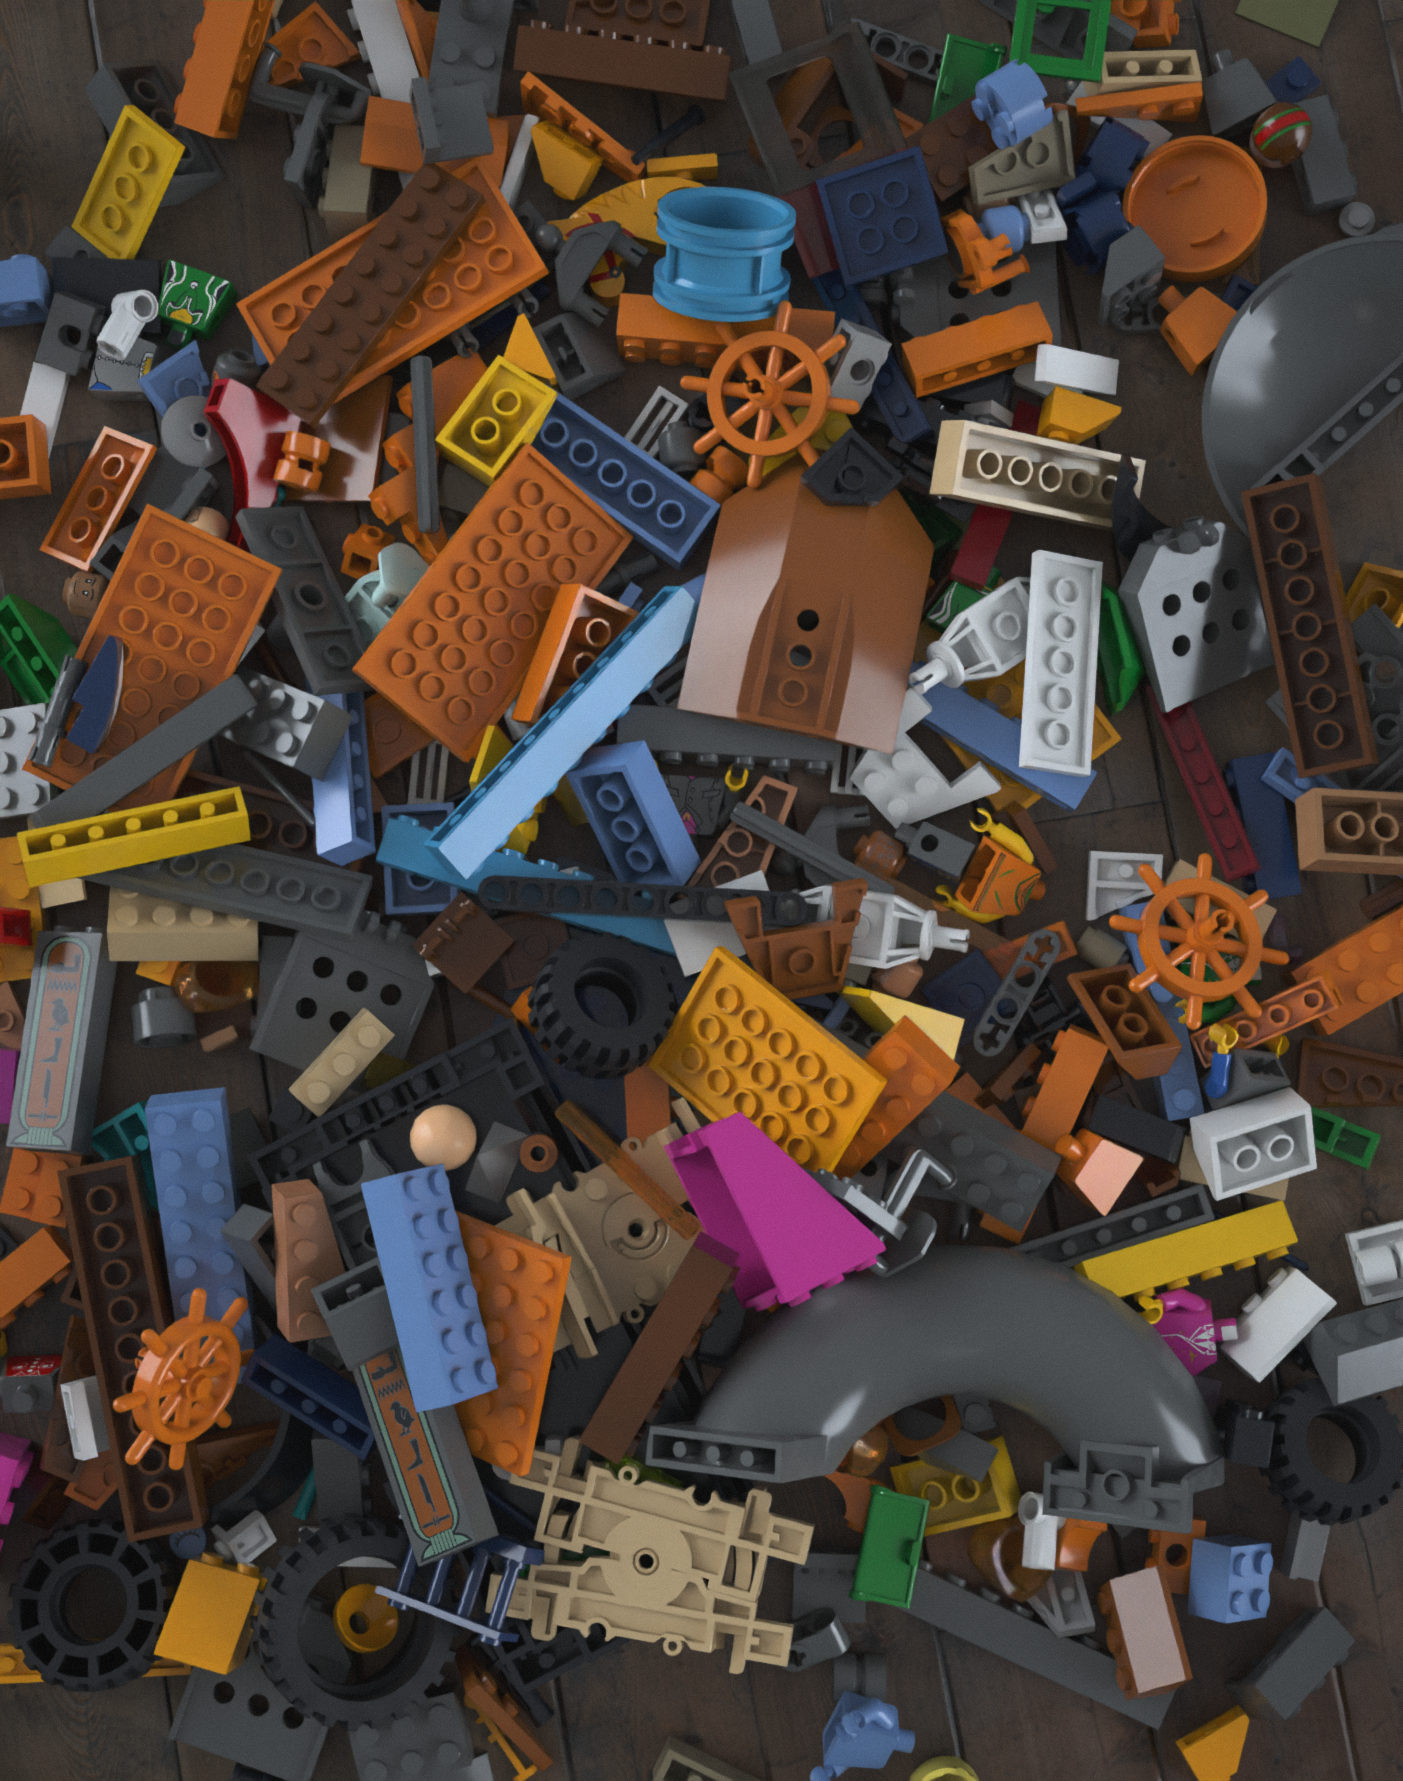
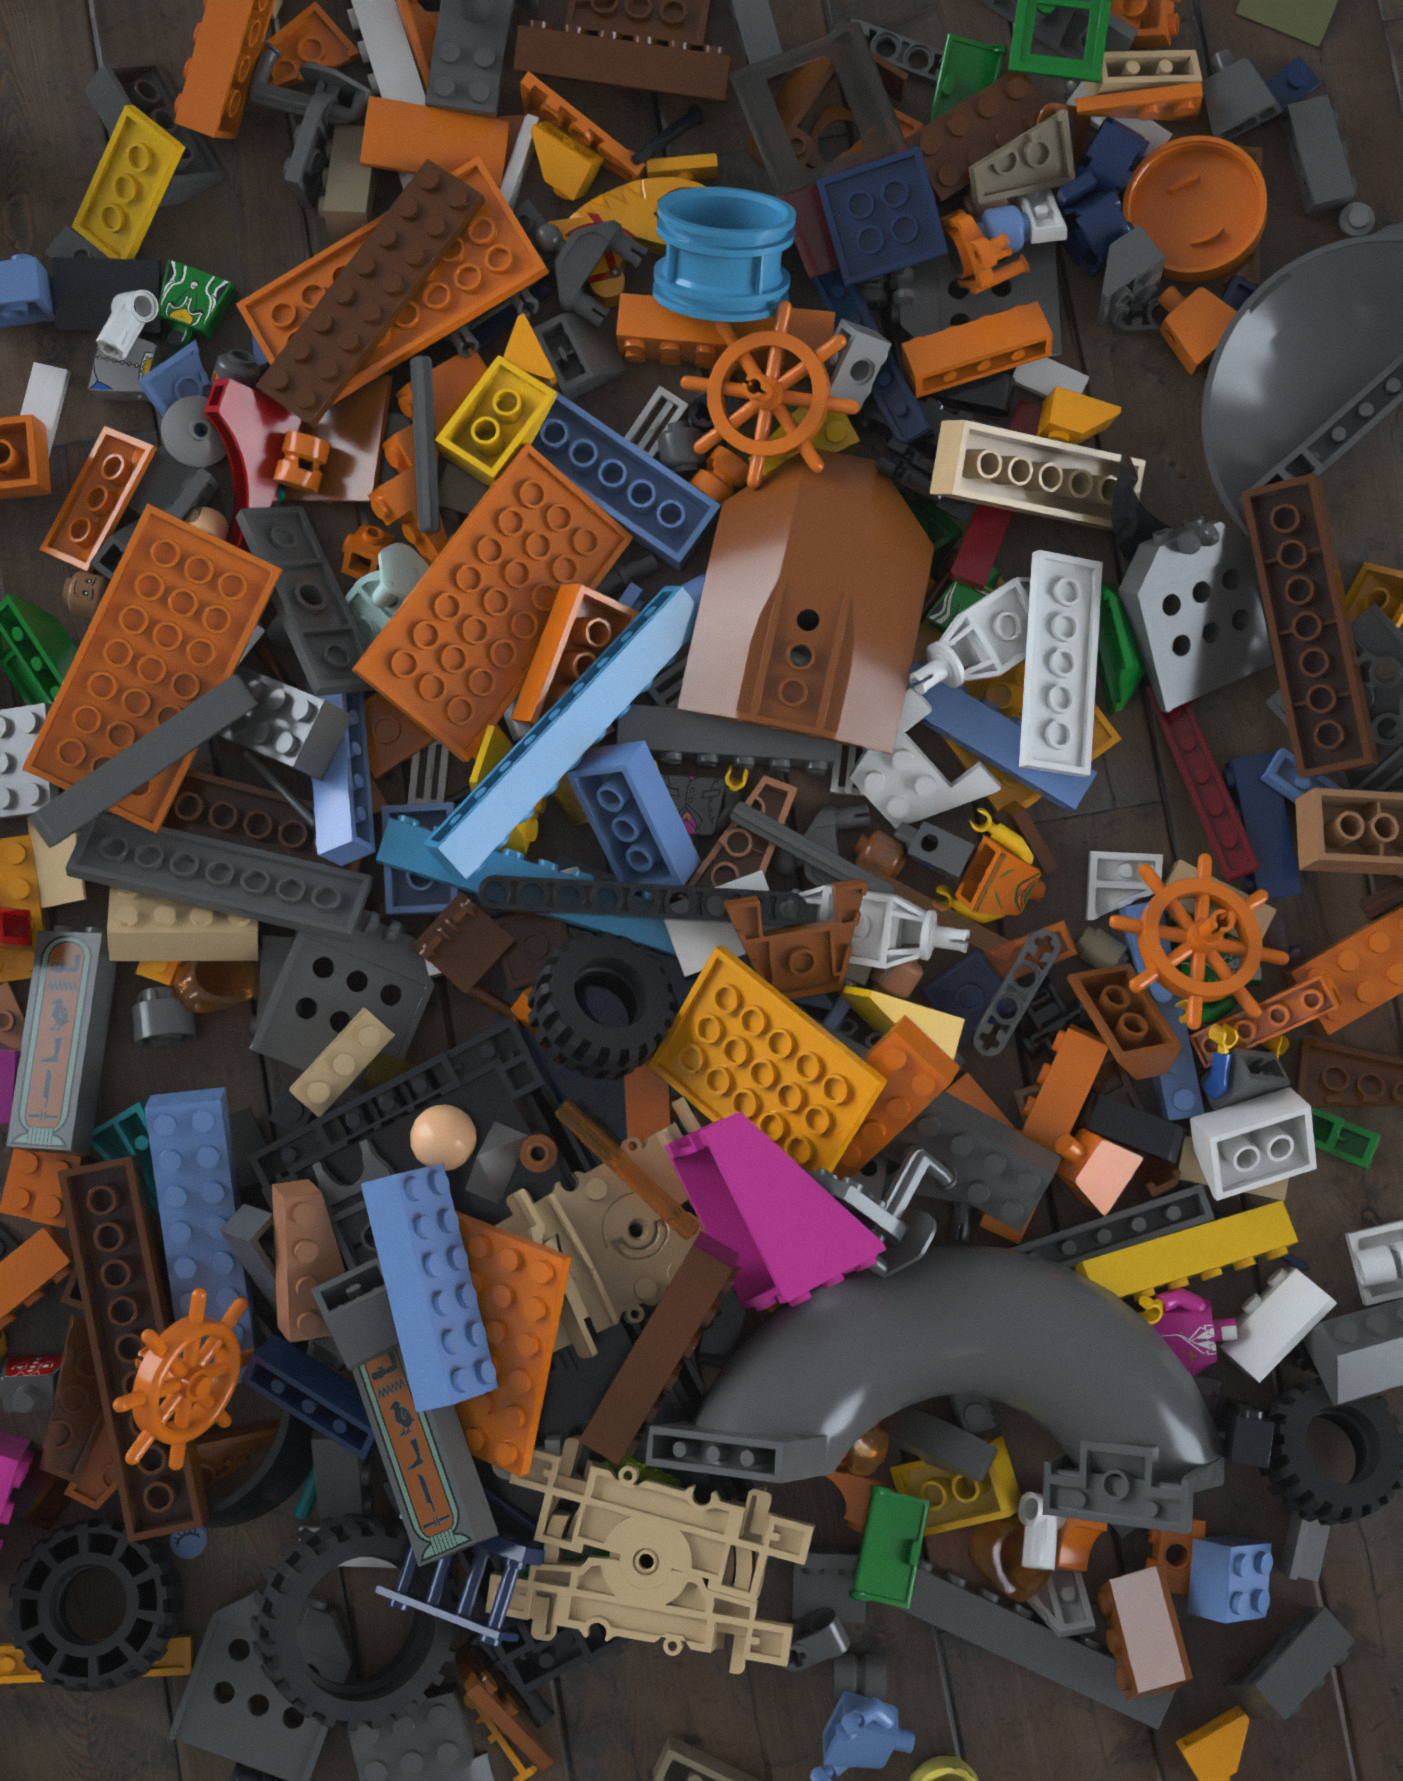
yellow brick [17,786,250,888] -> none
dark grey pin [28,655,89,767] -> none
dark grey brick [35,291,107,376] -> none
white panel [60,1376,110,1460] -> none
dark blue slope [66,635,124,754] -> none
light orange slope [154,1552,267,1675] -> none
medium nougat tile [200,1025,244,1053] -> none
white bracket [211,1509,277,1564] -> none
light orange piece [332,1584,399,1653] -> none
dark grey bracket [409,77,494,164] -> none
black plate [799,427,904,506] -> none
dark orange piece [883,1395,962,1456] -> none
light grey plate [963,400,1014,428] -> none
medium blue brick [971,59,1053,150] -> none
reddish brown hinge [974,1042,1041,1110] -> none
white tile [1035,344,1119,396] -> none
reddish brown helmet [1250,102,1312,169] -> none

